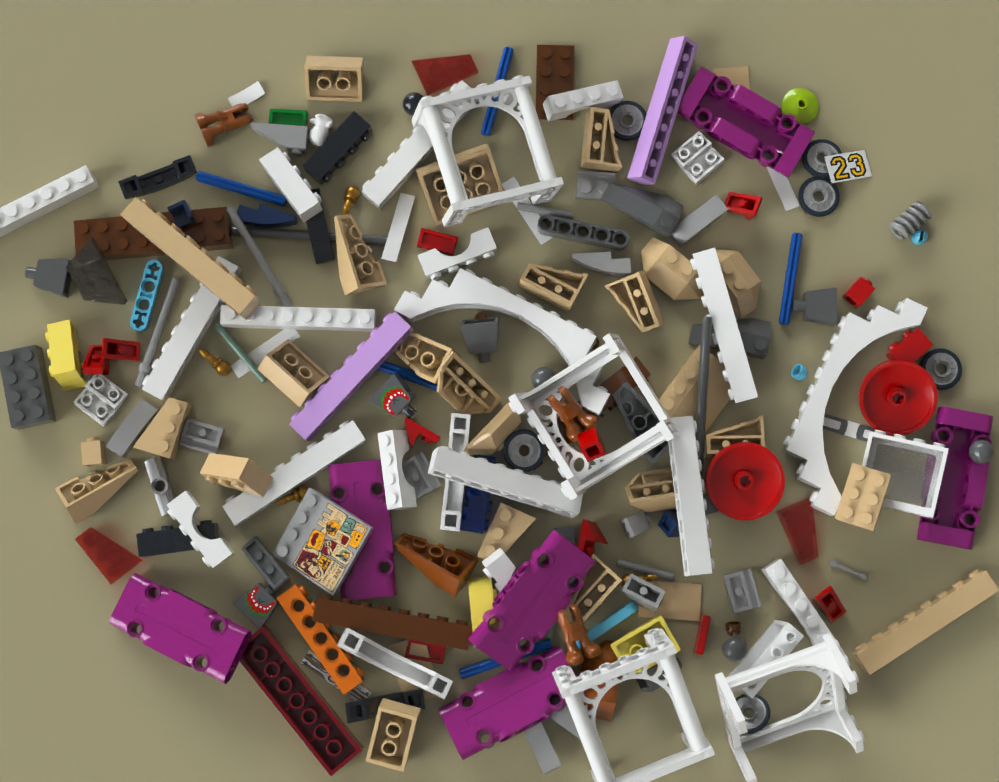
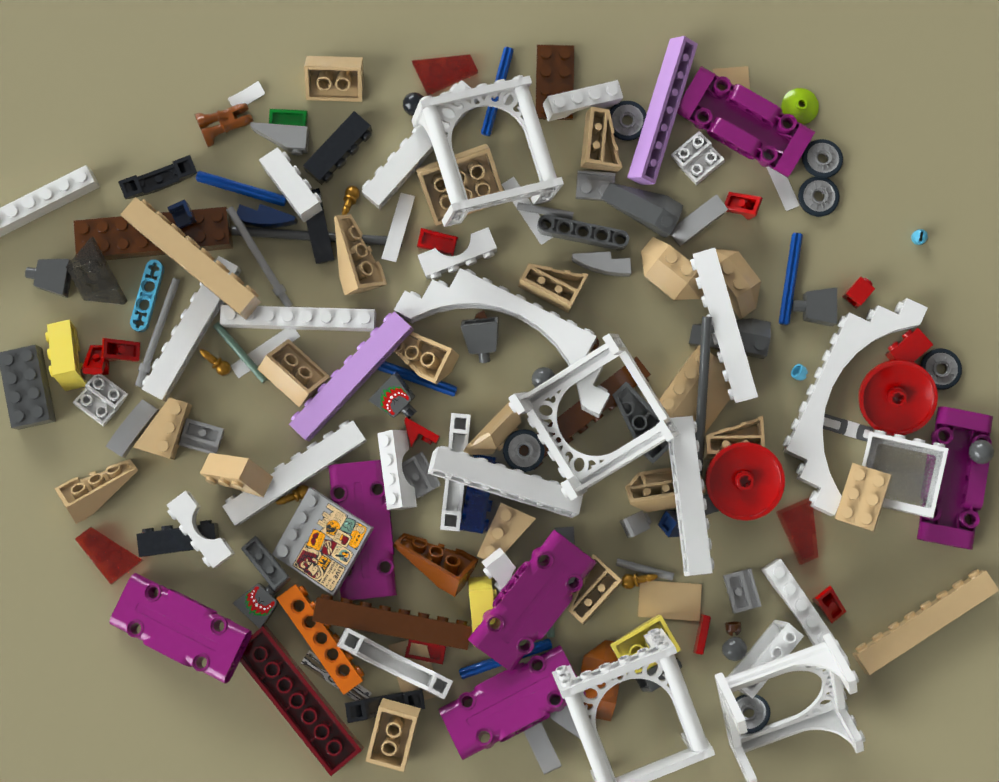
tan brick [80,437,107,467] -> none
light grey piece [144,456,175,517] -> none
white animal [308,113,335,146] -> none
tan wedge [437,351,502,415] -> none
dark orange piece [548,386,599,442] -> none
dark orange piece [557,604,602,666] -> none
medium azure beam [576,601,639,650] -> none
red brick [577,427,606,462] -> none
red slope [577,519,608,557] -> none
tan wedge [605,270,665,333] -> none
light grey slope [622,573,666,614] -> none
sticker [824,150,872,183] -> none
light grey hinge [829,560,868,581] -> none
light grey piece [888,201,932,240] -> none

